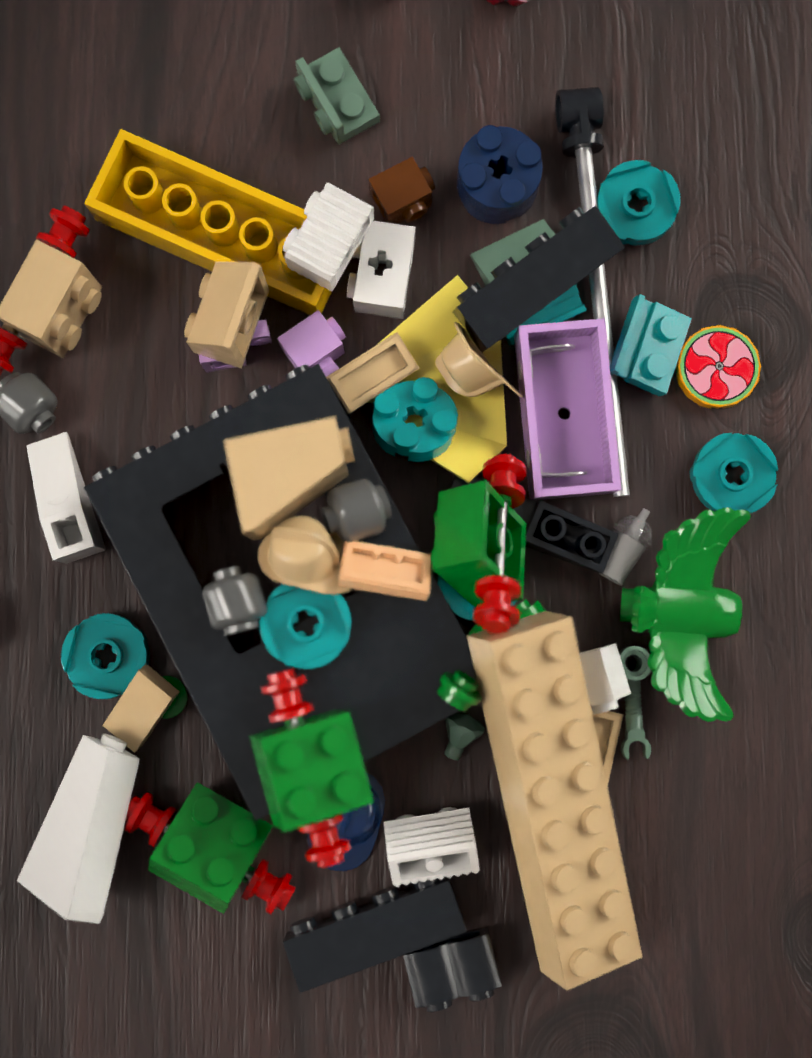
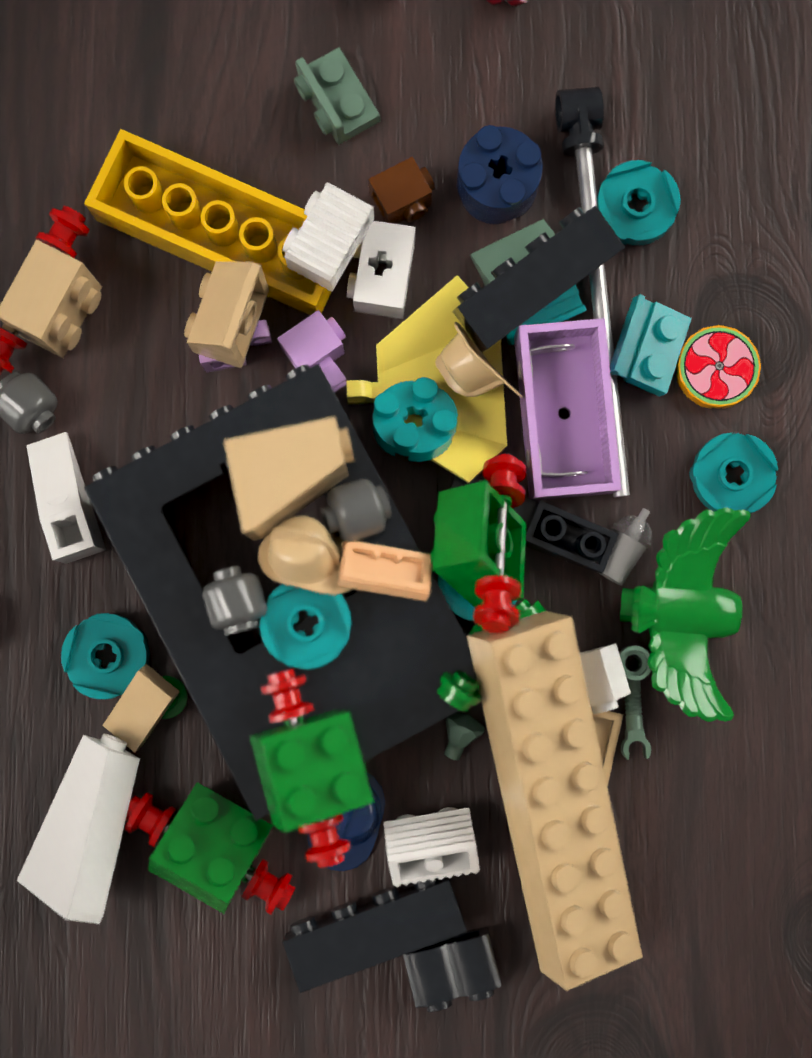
tan tile [326,332,419,414] -> none

